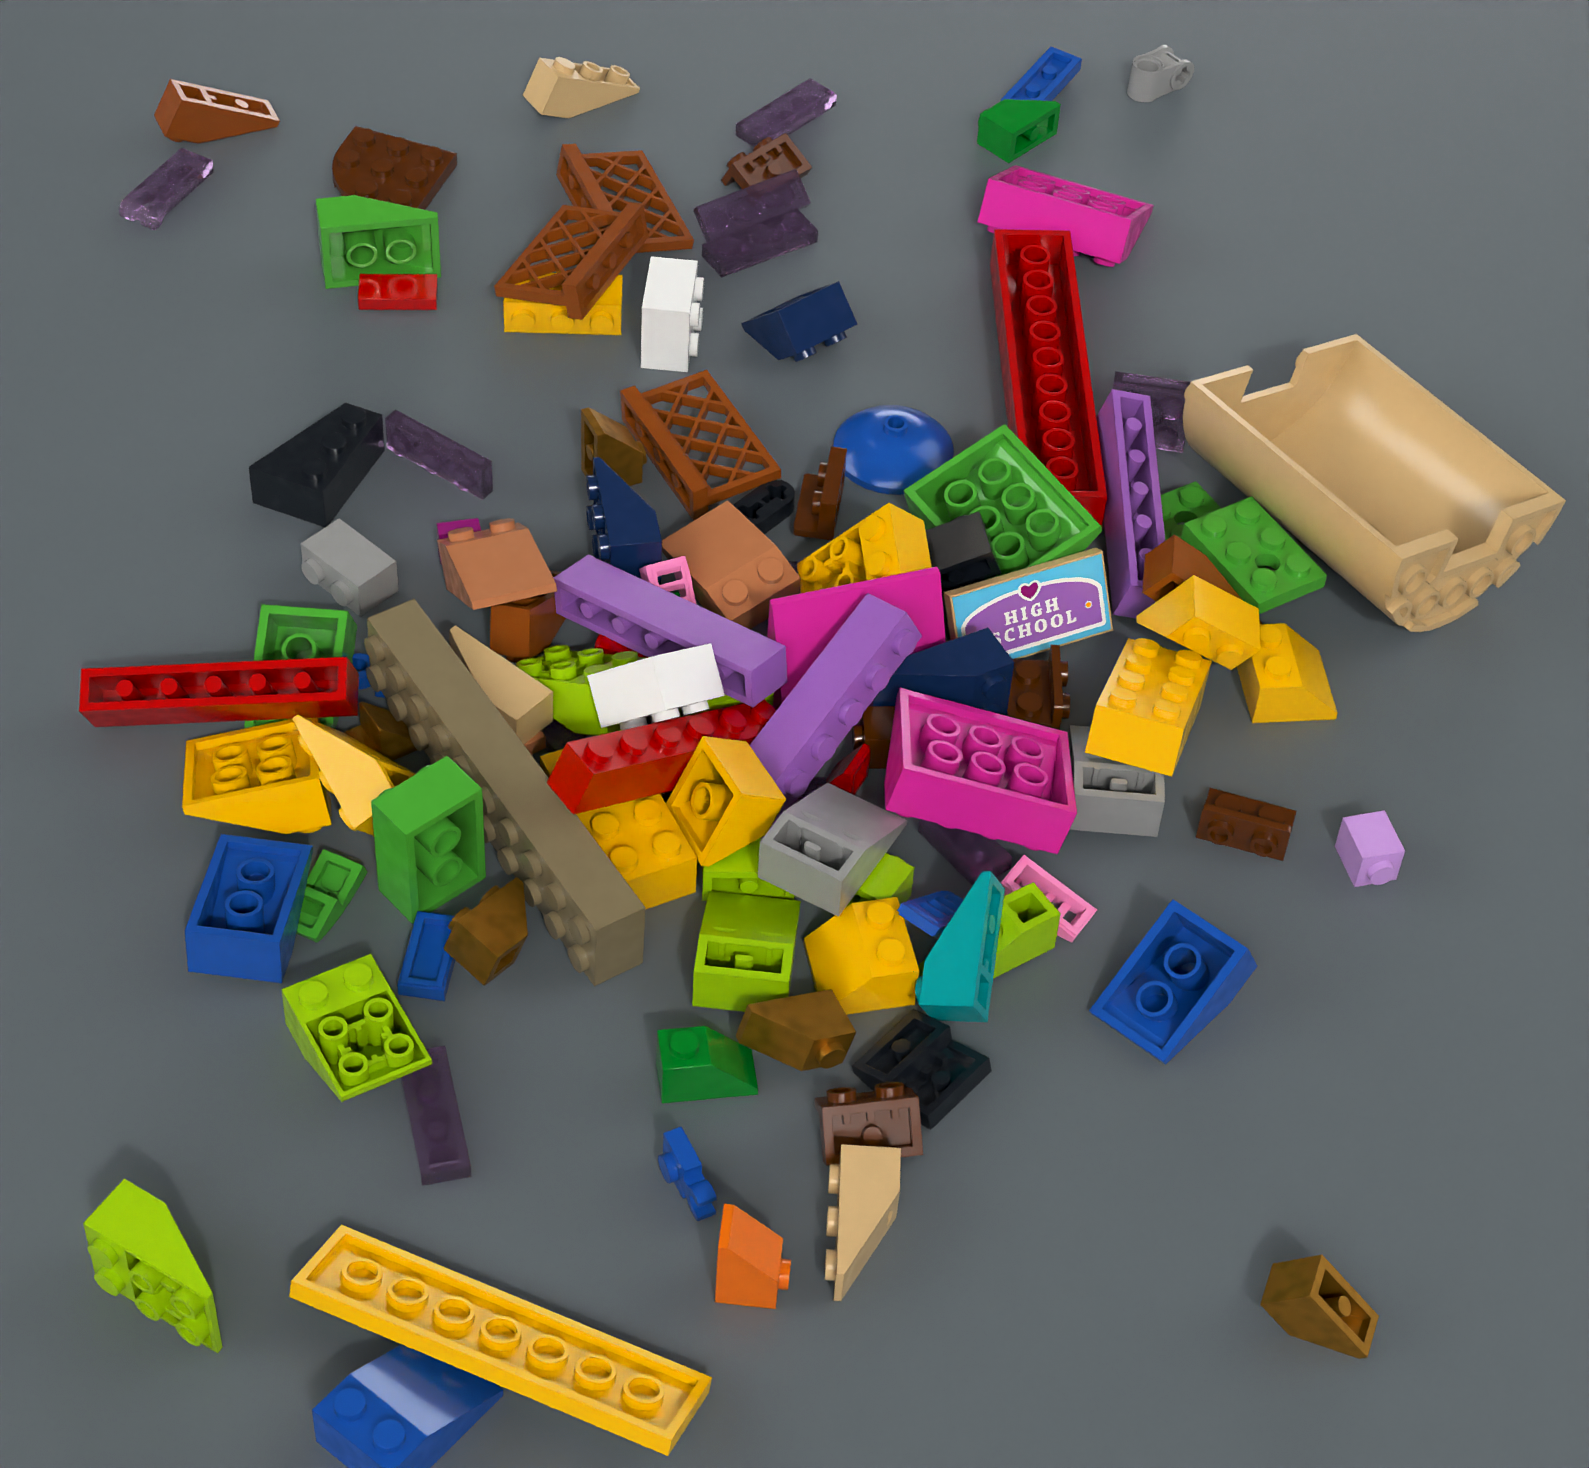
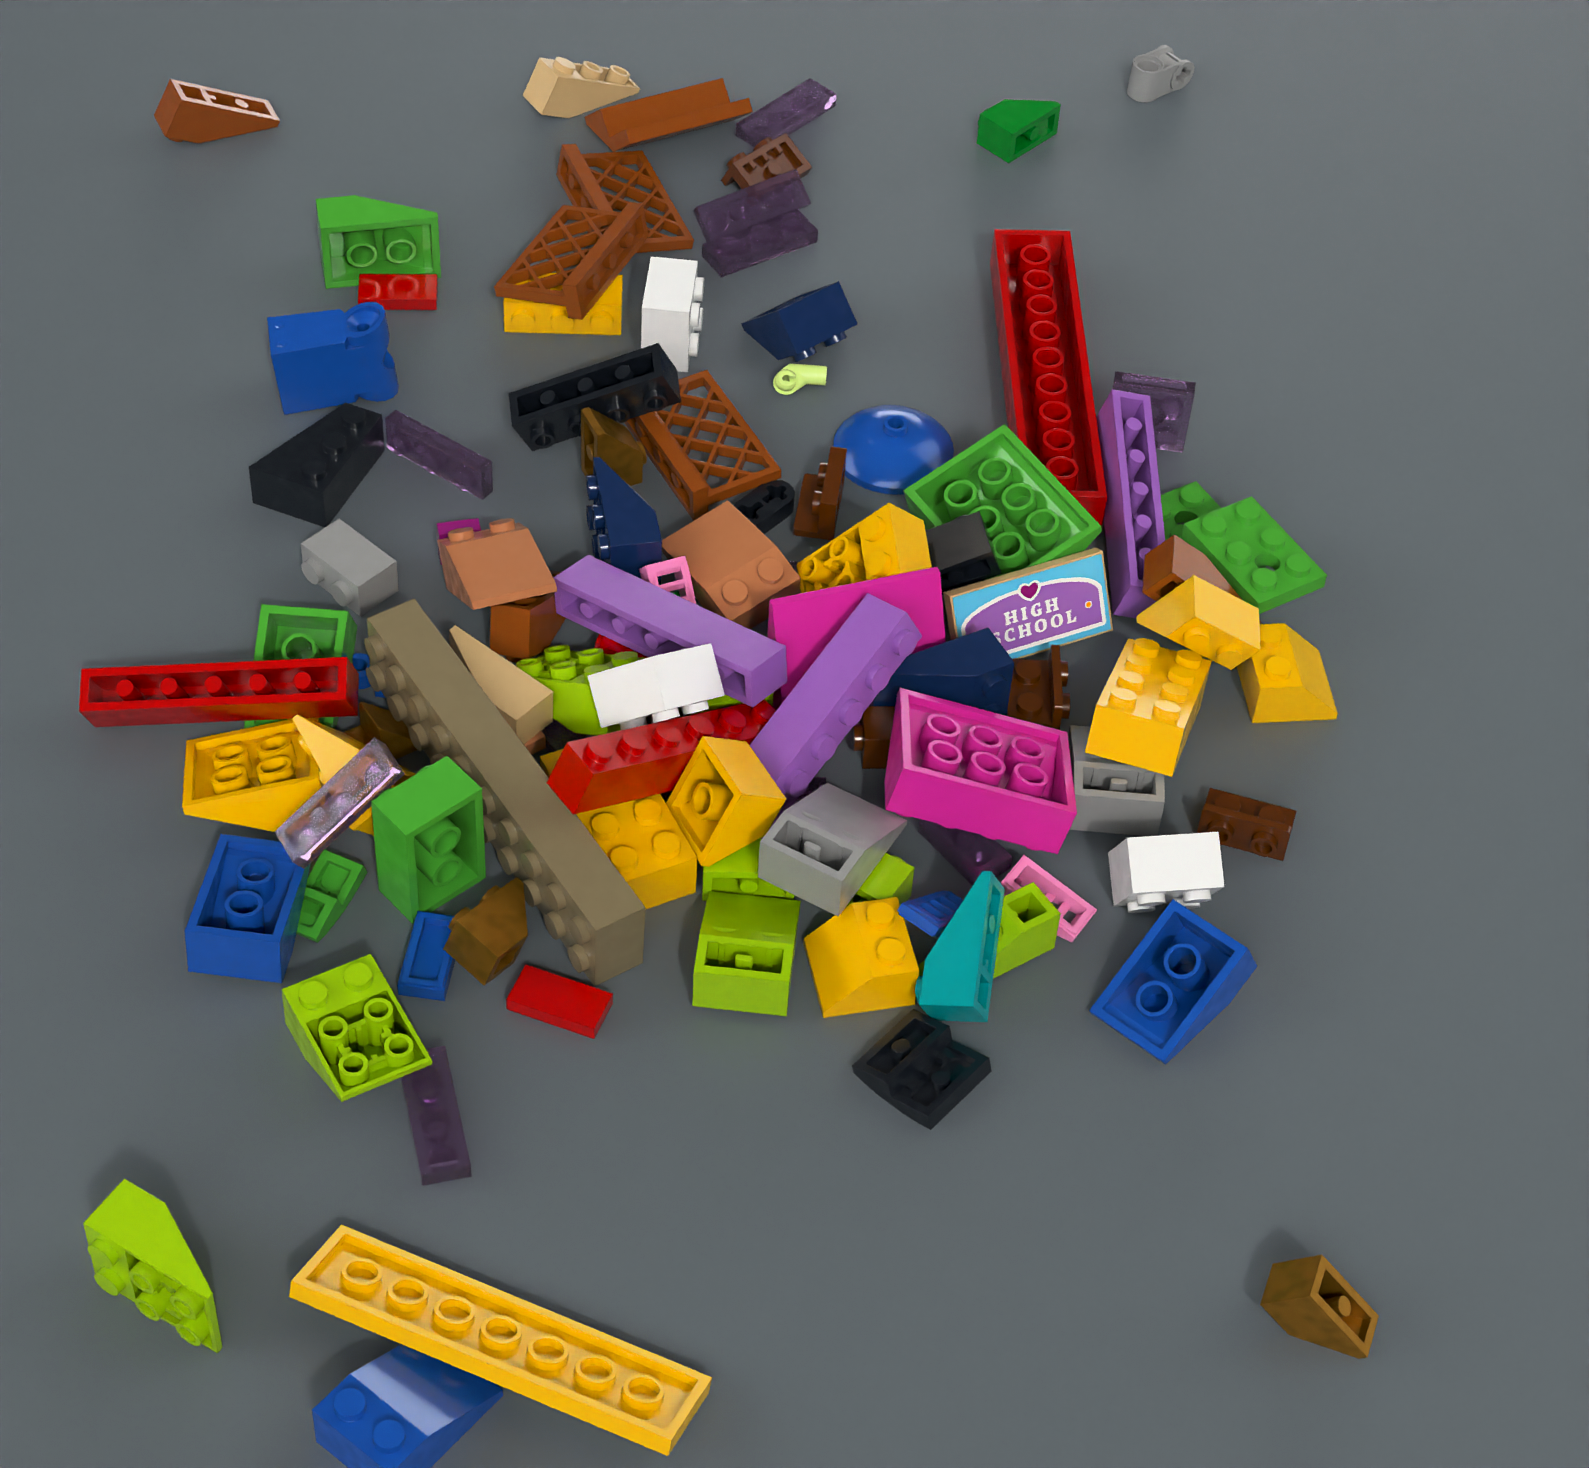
clear purple plate [119,148,214,230] -> none
reddish brown plate [332,126,457,210] -> none
green slope [656,1026,758,1103] -> none
blue plate [658,1126,717,1221] -> none
orange slope [715,1204,791,1309] -> none
pearl gold slope [735,989,856,1071] -> none
reddish brown bracket [815,1082,923,1166] -> none
red slope [821,743,871,795] -> none
tan slope [825,1144,901,1301] -> none
dark pink slope [977,165,1154,267] -> none
blue plate [1001,47,1082,101] -> none
tan cylinder [1183,334,1566,632] -> none
lavender brick [1335,810,1405,887] -> none
none -> blue piece [267,302,399,415]
none -> plate [275,737,405,869]
none -> red tile [506,964,613,1039]
none -> black brick [509,343,681,451]
none -> dark orange slope [584,78,753,152]
none -> yellowish green arm [773,364,827,395]
none -> white brick [1108,832,1225,913]

